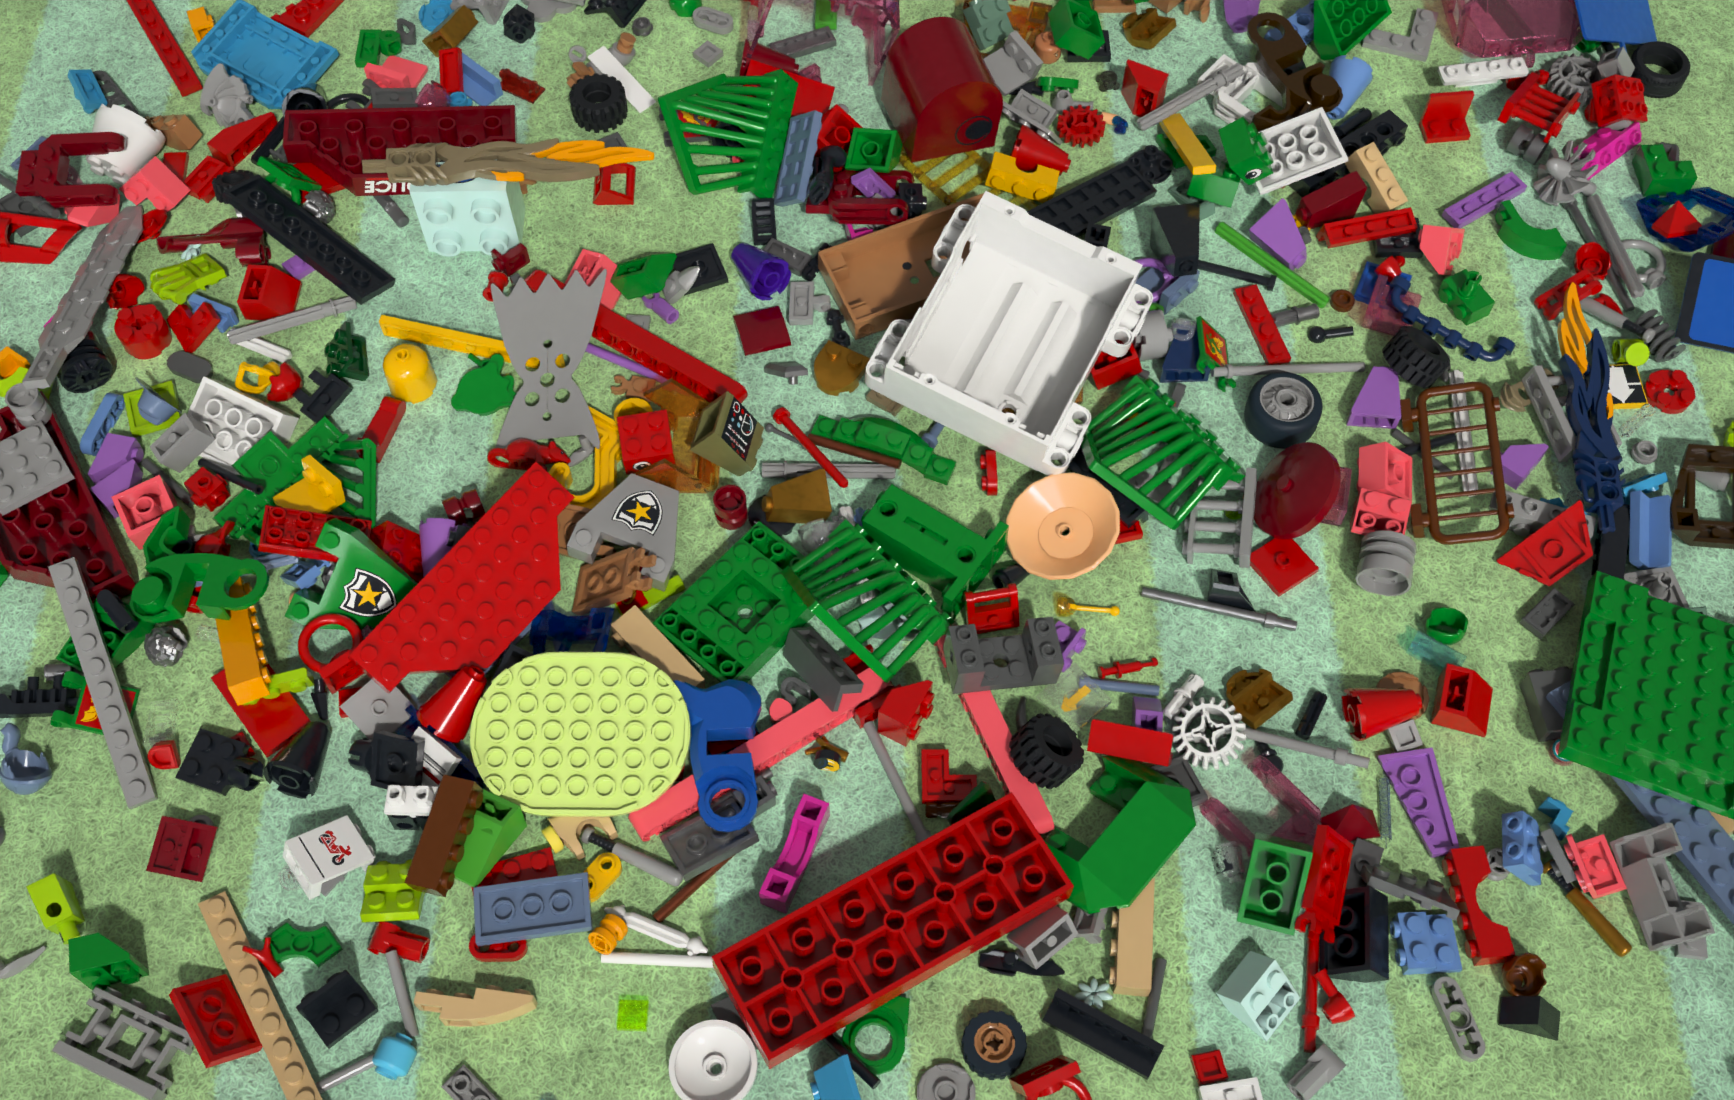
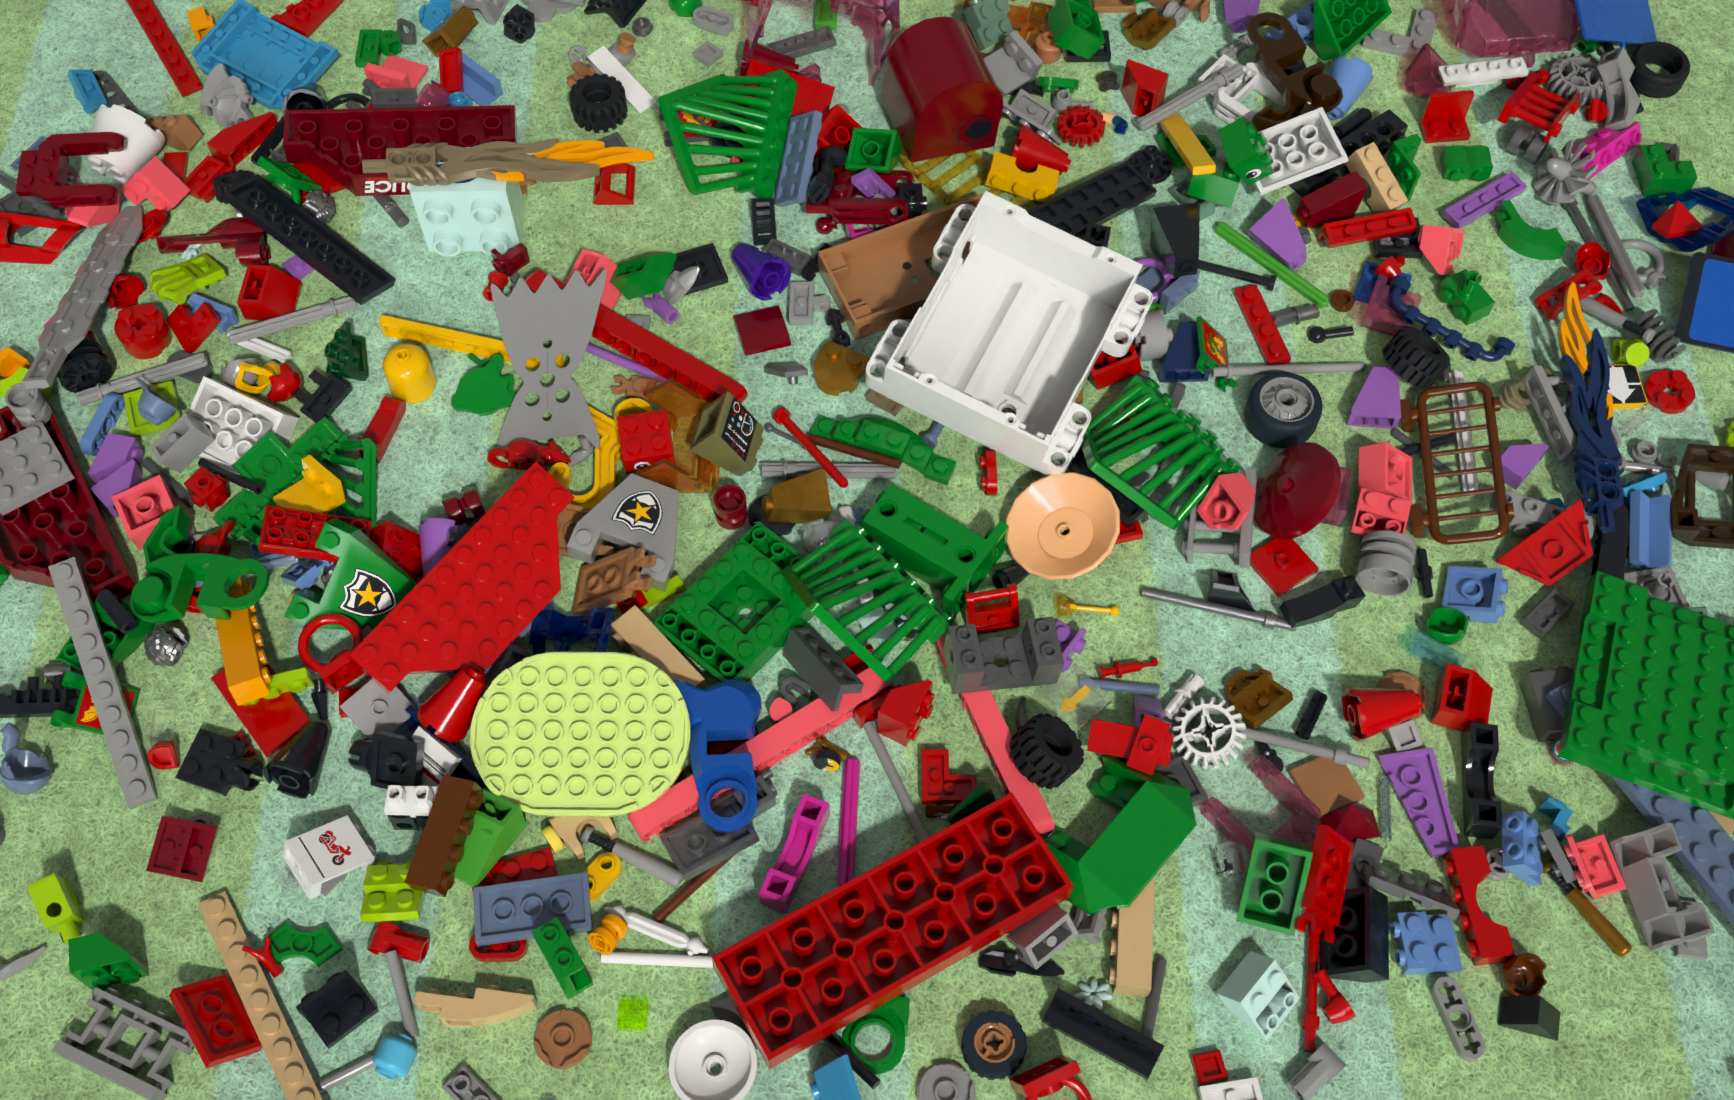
clear red hinge [499,68,546,104] -> none
clear tile [1171,317,1197,341] -> none
red bracket [1591,74,1648,127] -> none
none -> light grey axle [77,353,208,406]
none -> light grey hair [221,358,259,387]
none -> green panel [531,918,593,1000]
none -> medium nougat tile [533,1009,593,1069]
none -> dark red bar [815,215,839,234]
none -> dark pink axle [837,758,860,887]
none -> red plate [1126,714,1172,776]
none -> light grey wheel [1162,0,1189,27]
none -> coral slope [1197,472,1256,530]
none -> light grey axle [1218,34,1253,59]
none -> black slope [1279,575,1366,628]
none -> medium nougat tile [1288,757,1365,820]
none -> green bracket [1386,134,1421,203]
none -> clear pink slope [1405,43,1453,99]
none -> black bar [1416,549,1433,598]
none -> green brick [1440,145,1493,182]
none -> medium blue plate [1442,565,1508,623]
none -> black arch [1461,722,1502,839]
none -> light grey bar [1618,453,1677,489]

